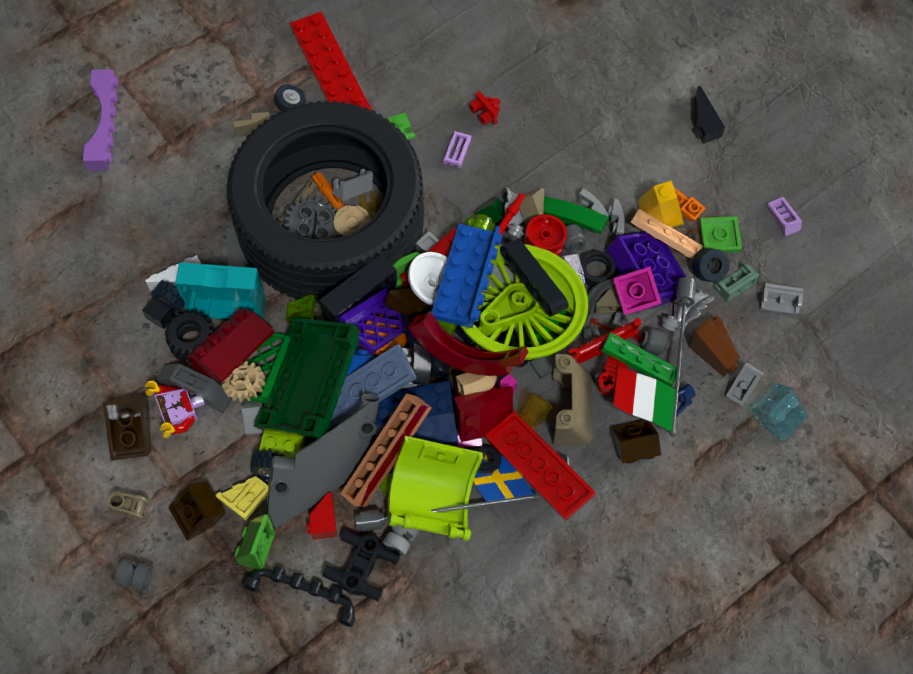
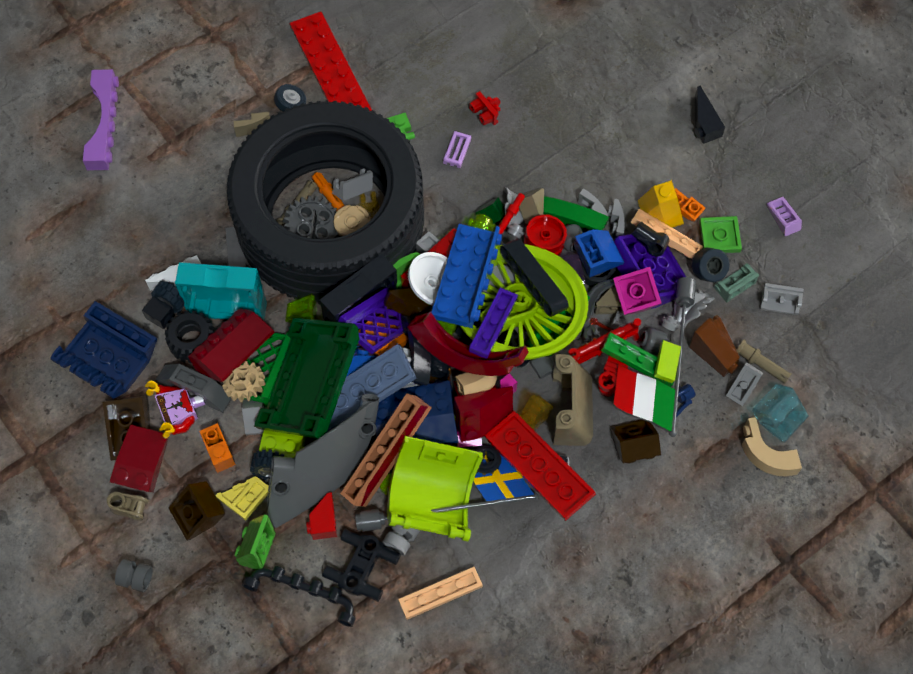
none -> dark blue slope [51,301,157,399]
none -> dark red slope [110,425,169,493]
none -> orange slope [199,423,236,473]
none -> light nougat plate [398,567,483,620]
none -> dark purple plate [469,288,518,359]
none -> blue slope [574,230,624,278]
none -> black piece [631,221,670,257]
none -> lime tile [654,340,681,383]
none -> dark tan pin [737,339,792,384]
none -> tan arch [742,417,802,476]

